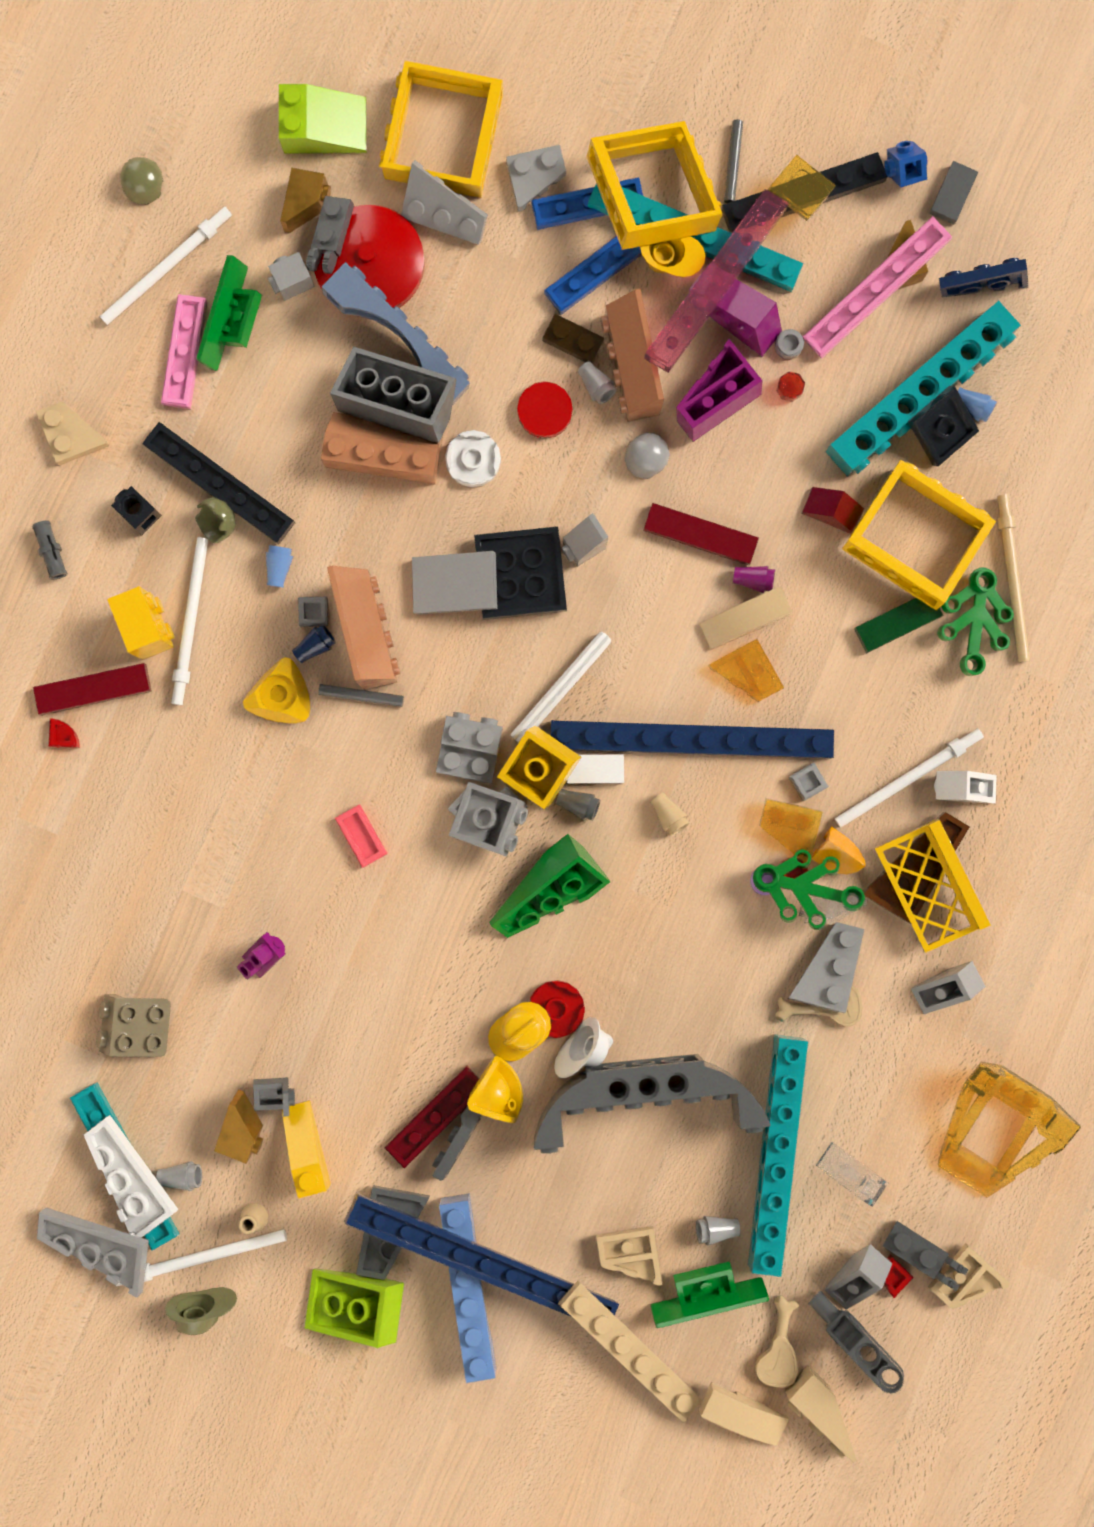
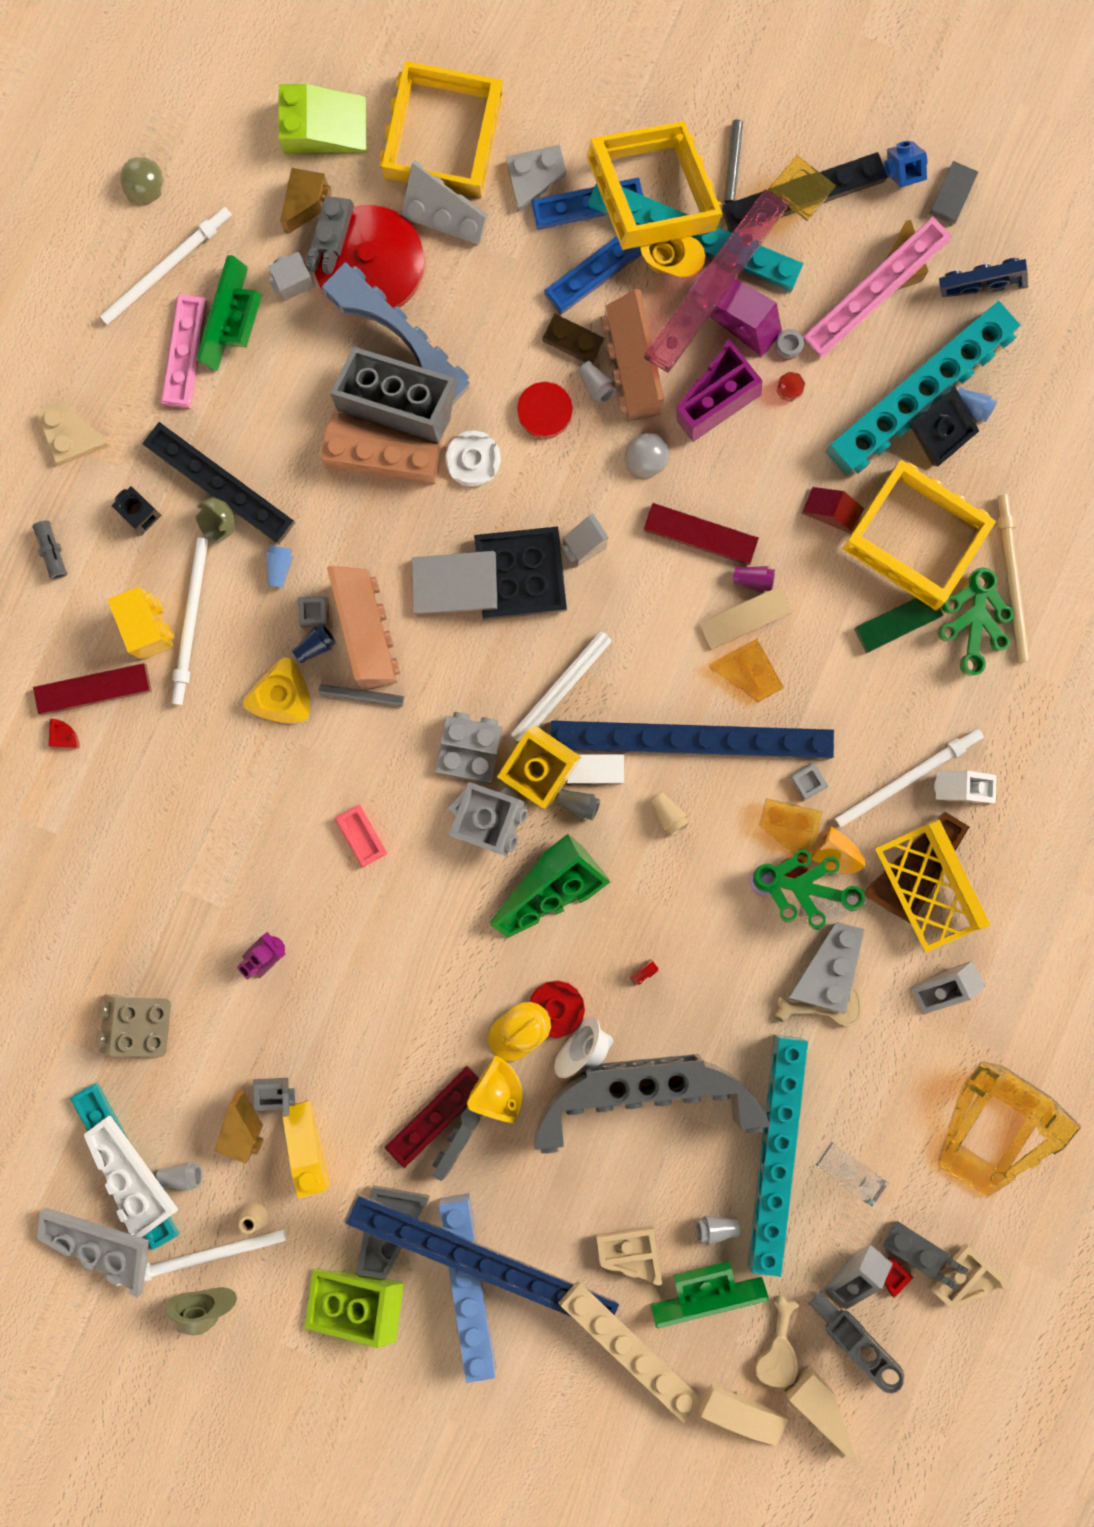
none -> red tile [629,959,659,985]

